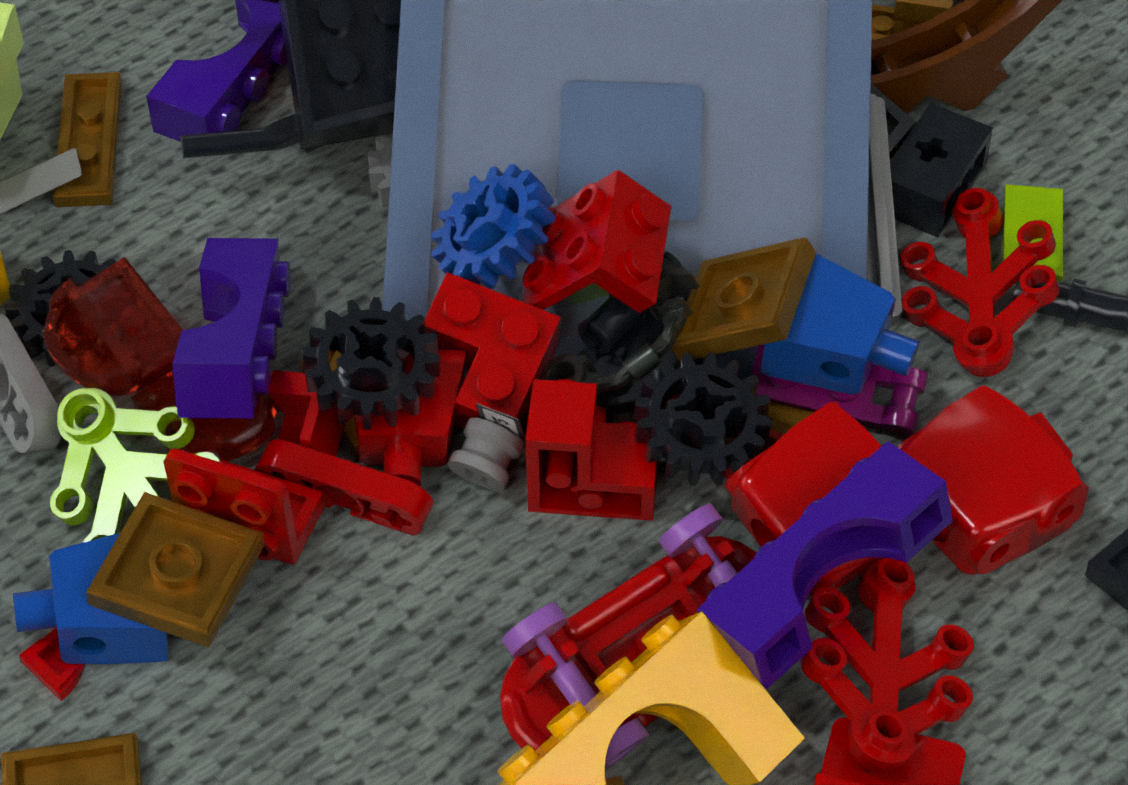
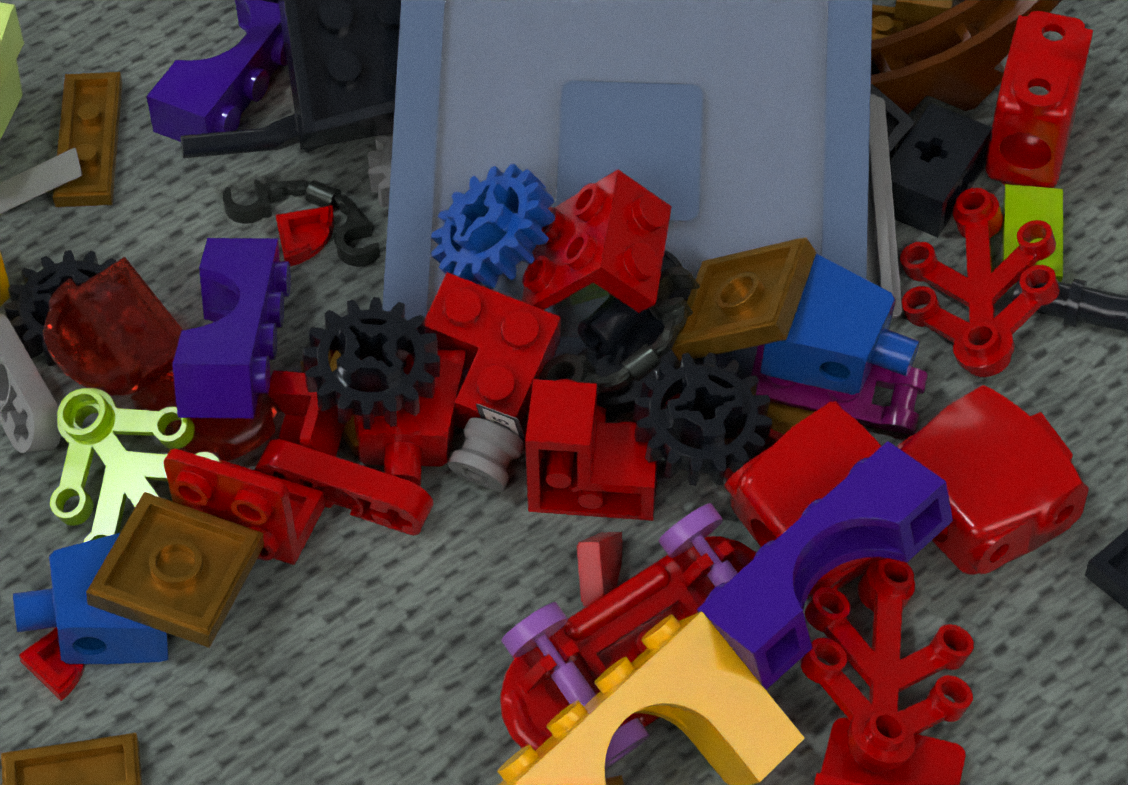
none -> pearl dark grey piece [223,179,380,267]
none -> red tile [275,205,334,267]
none -> red tile [576,532,623,606]
none -> red piece [985,11,1093,188]

